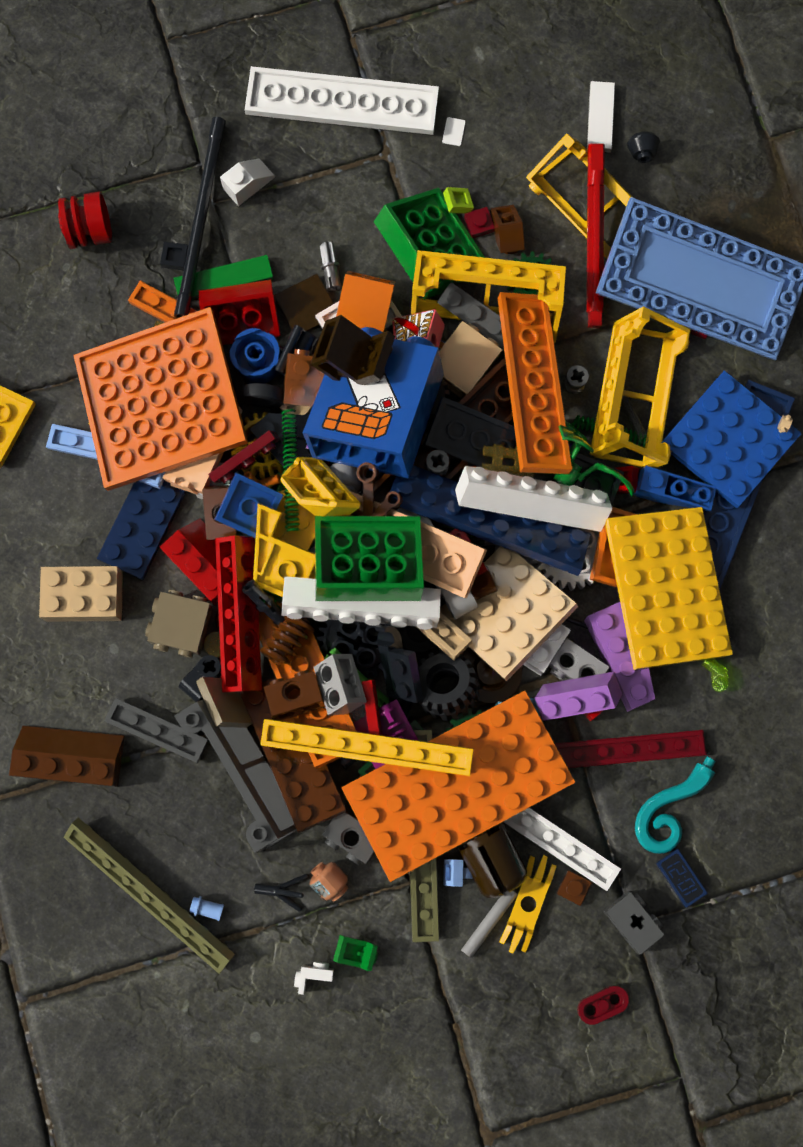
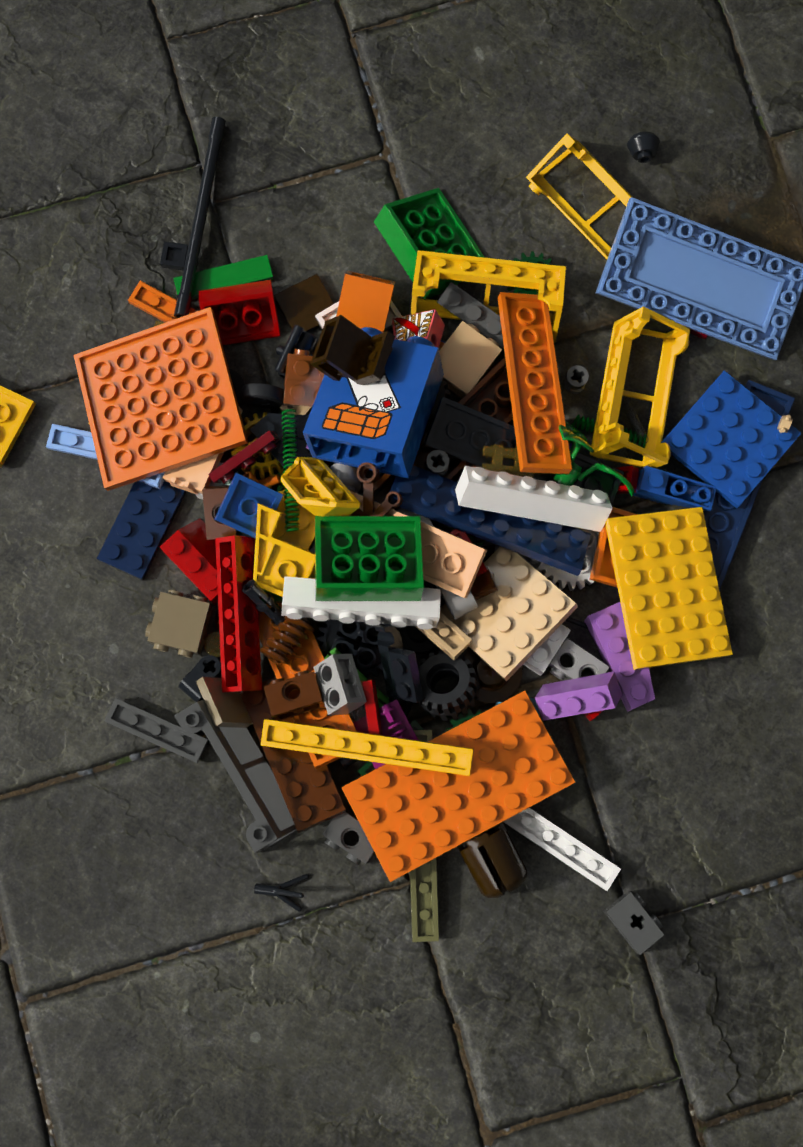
reddish brown slope [9,726,125,787] -> none
tan brick [39,566,123,622] -> none
red wheel [58,191,112,249] -> none
olive plate [64,817,235,974] -> none
light blue pin [189,896,224,921] -> none
white slope [220,159,275,206] -> none
blue brick [230,328,281,384] -> none
white plate [245,66,439,135] -> none
white bracket [294,962,334,995] -> none
nougat head [310,862,348,902] -> none
flat silver axle [320,242,342,291] -> none
green bracket [333,935,378,971] -> none
white sticker [442,117,465,146] -> none
lime plate [443,187,474,214] -> none
light blue tile [443,859,473,887] -> none
light grey piece [461,890,518,958] -> none
dark red plate [464,207,495,239] -> none
reddish brown slope [490,205,525,254] -> none
yellow piece [499,855,556,953] -> none
dark red tile [554,730,706,768] -> none
reddish brown plate [556,870,592,906] -> none
dark red plate [577,985,629,1025] -> none
red piece [586,144,605,328] -> none
white tile [587,81,615,152] -> none
teal plant [635,757,716,854] -> none
tile [655,849,707,908] -> none
clear neon green arm [701,659,729,692] -> none

